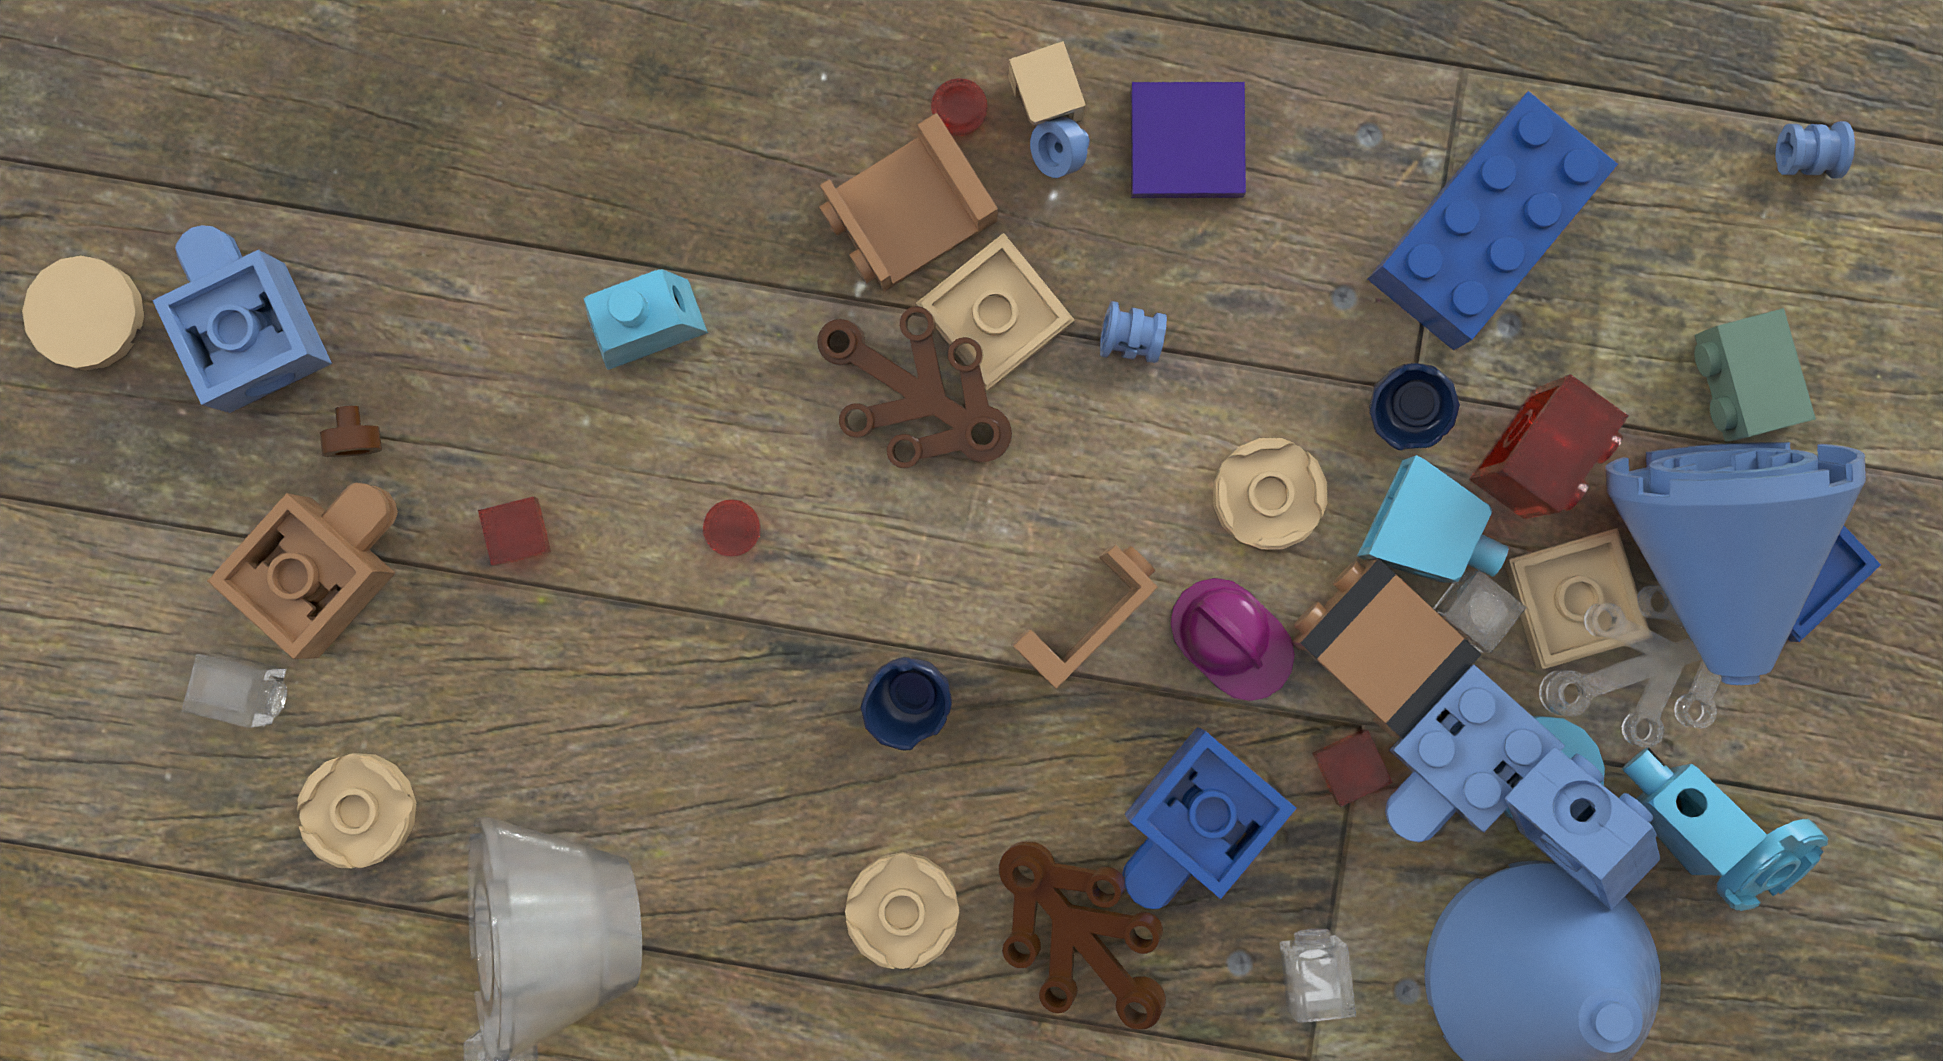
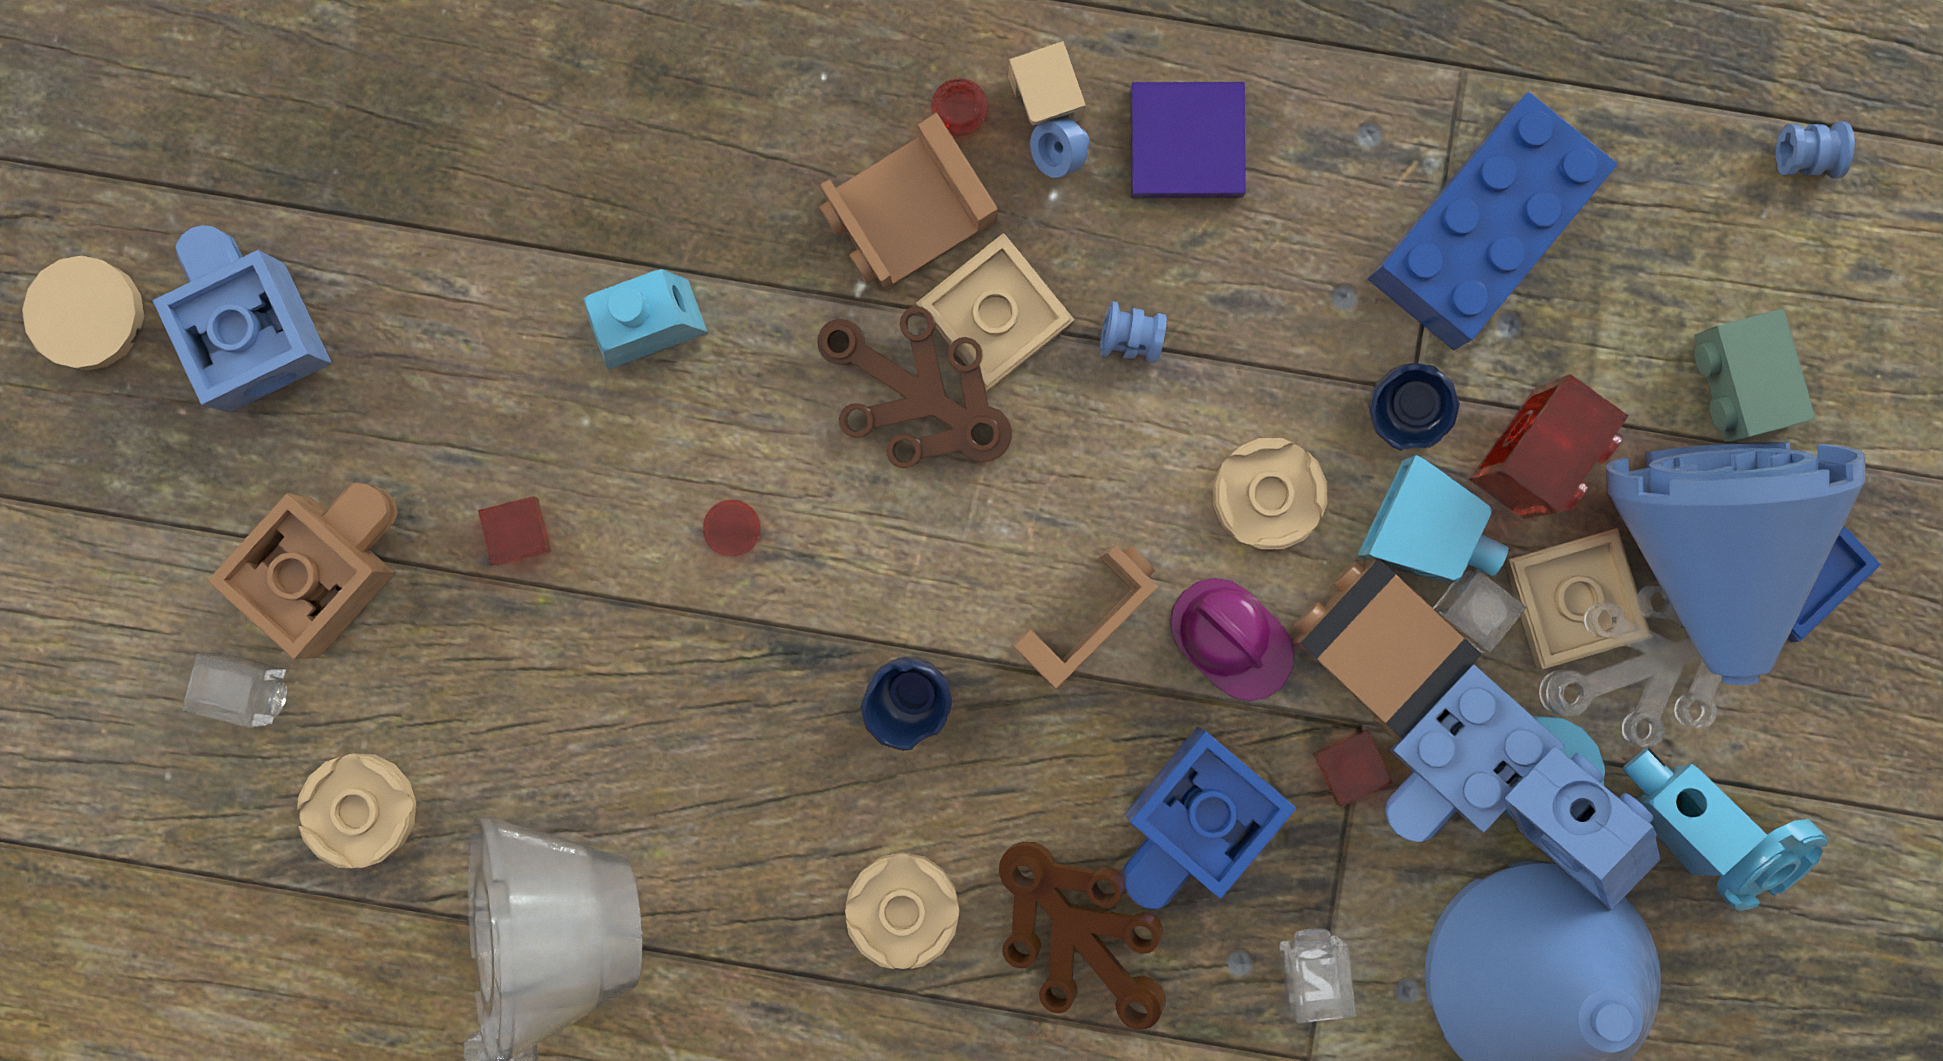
reddish brown tile [320,406,382,457] -> none

